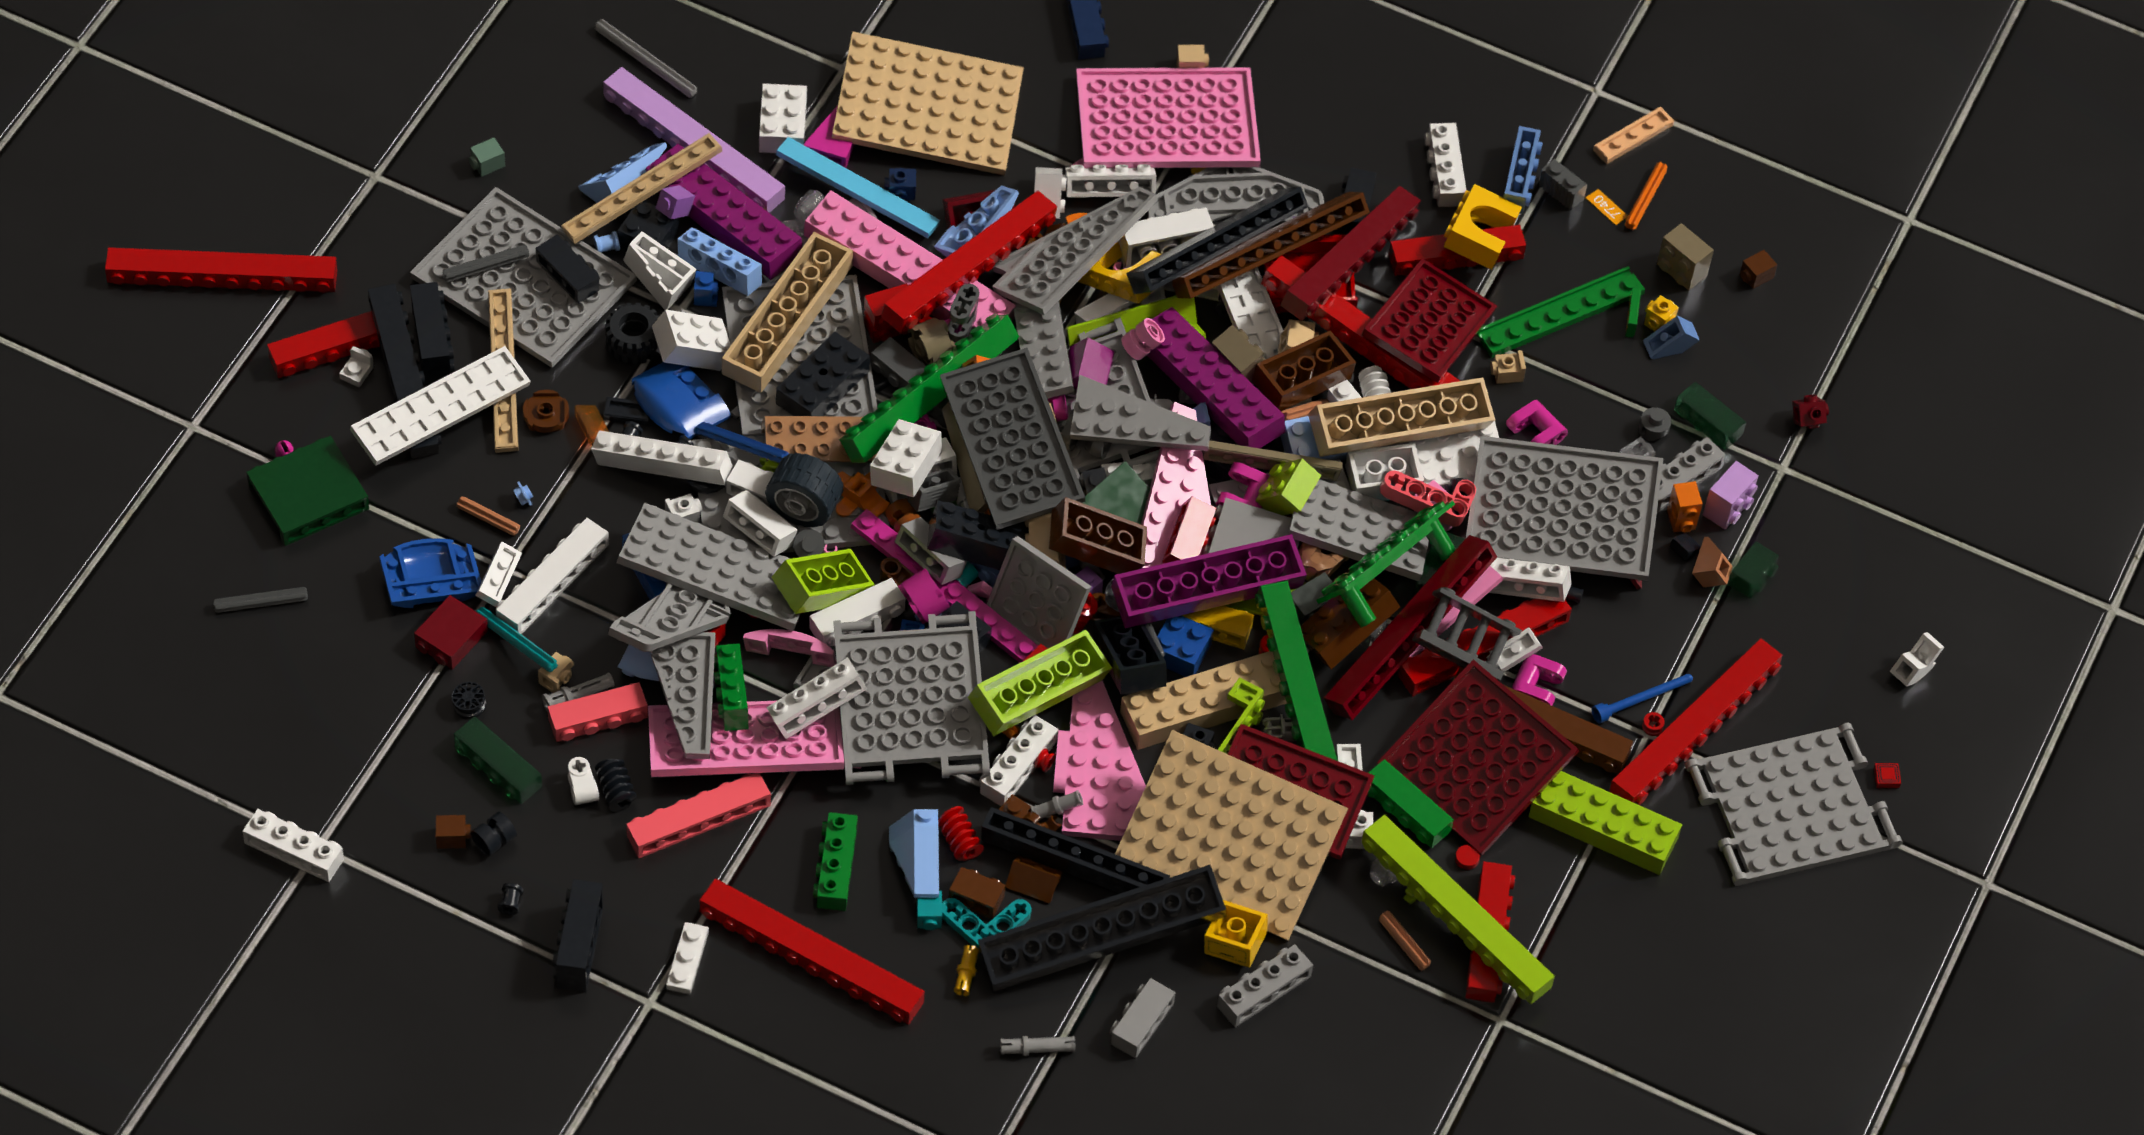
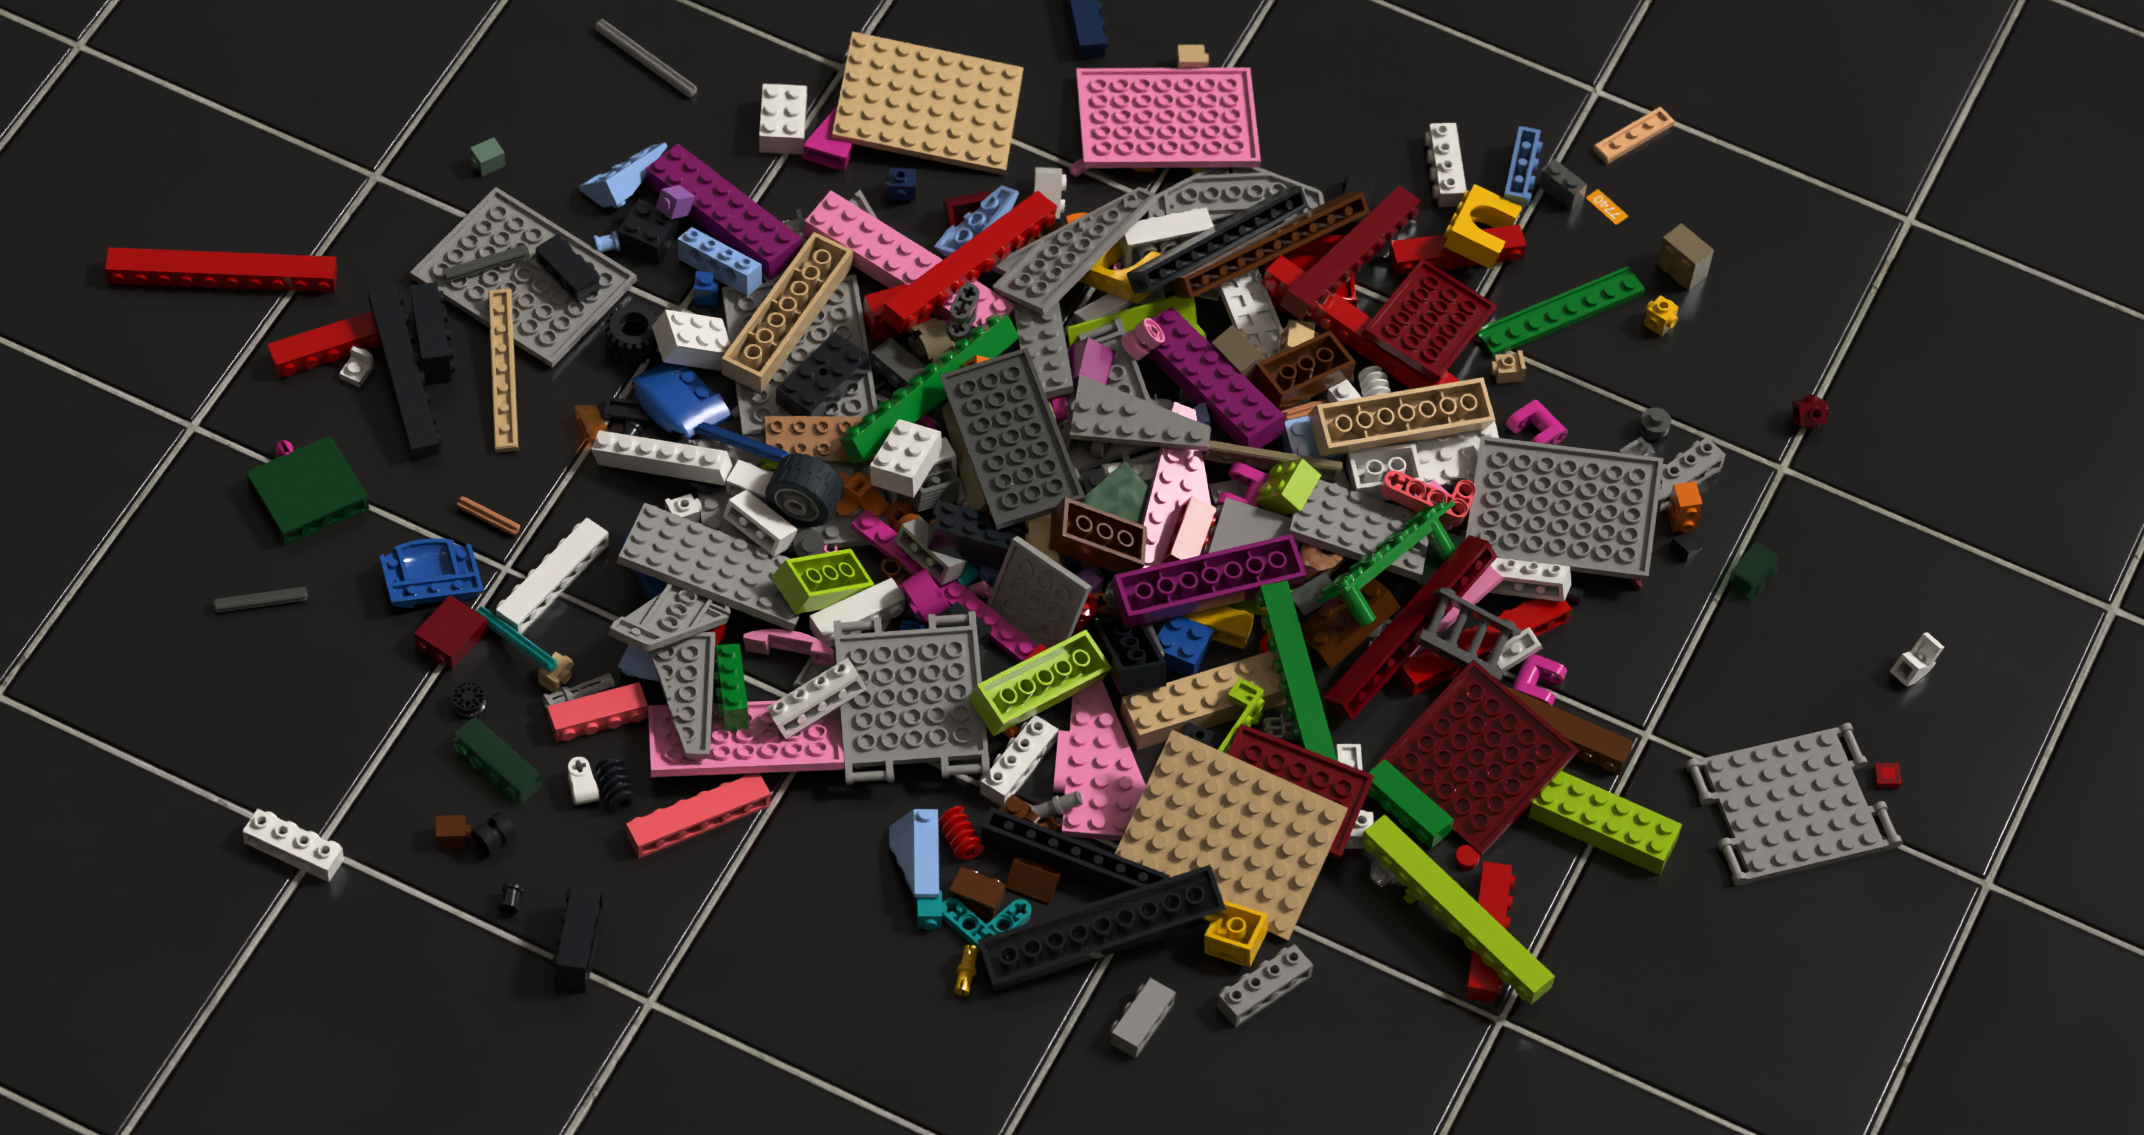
white plate [350,346,531,466] -> none
white plate [475,542,522,607] -> none
light blue plate [513,481,533,506] -> none
reddish brown plate [523,390,569,433] -> none
tan tile [561,133,723,244] -> none
lavender brick [603,67,785,213] -> none
white wedge [623,231,697,310] -> none
white plate [666,922,709,994] -> none
red brick [700,878,925,1025] -> none
medium azure tile [776,137,940,238] -> none
clear brick [794,190,824,223] -> none
green brick [813,812,858,911] -> none
light grey pin [1000,1036,1075,1056] -> none
red bush [1034,748,1056,773] -> none
white brick [1065,164,1156,197] -> none
nougat axle [1379,911,1431,971] -> none
blue piece [1591,674,1693,724] -> none
red brick [1609,638,1783,805] -> none
orange axle [1625,162,1668,230] -> none
green tile [1625,288,1641,337] -> none
red bush [1642,712,1665,736] -> none
medium blue slope [1643,315,1700,359] -> none
clear green brick [1674,382,1746,450] -> none
nougat slope [1692,537,1733,587] -> none
lavender brick [1703,461,1759,530] -> none
reddish brown brick [1740,250,1777,289] -> none

